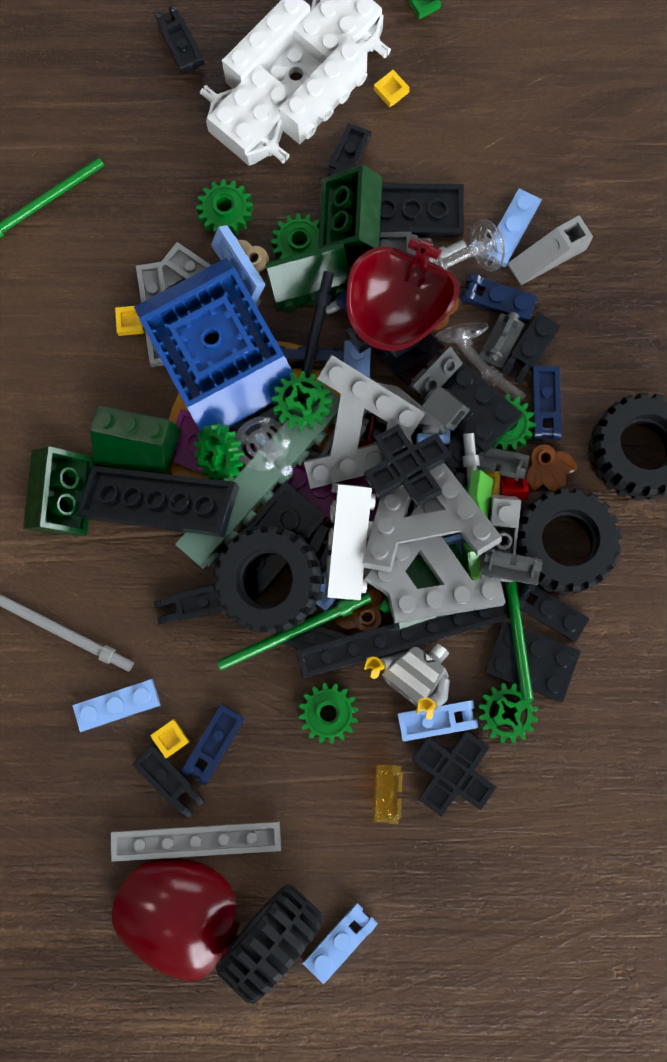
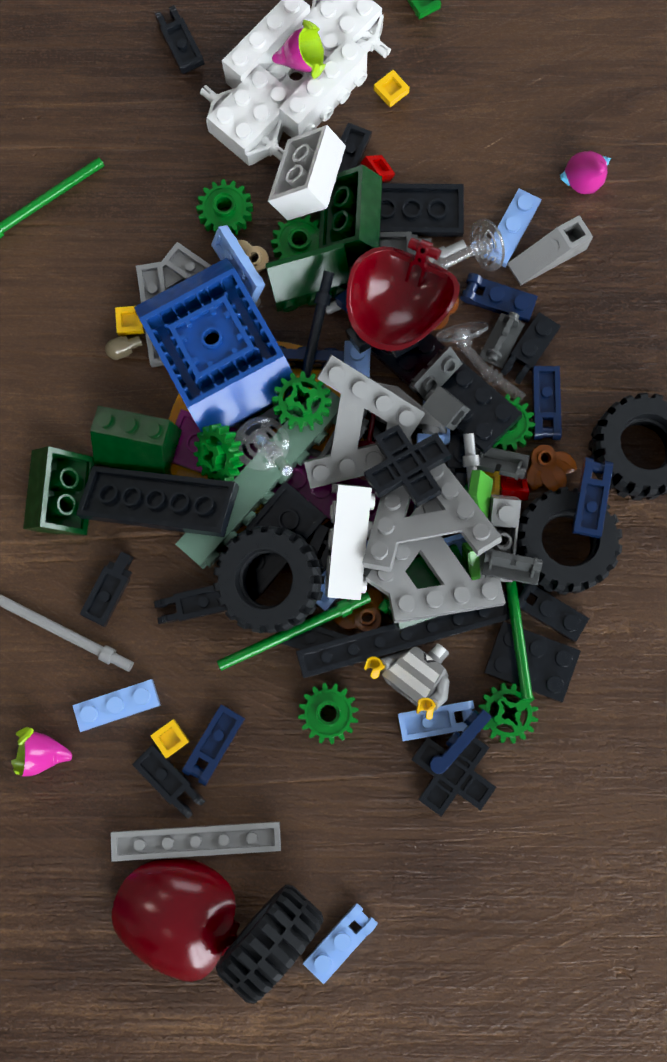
clear yellow hinge [373,765,404,824] -> none
none -> dark pink hat [11,727,72,777]
none -> black hinge [80,551,134,627]
none -> dark tan cylinder [105,336,142,360]
none -> white brick [268,125,346,221]
none -> hat [272,20,326,79]
none -> red plate [360,155,396,182]
none -> dark blue plate [430,709,492,774]
none -> dark pink hat [560,151,611,194]
none -> dark blue plate [571,457,613,538]

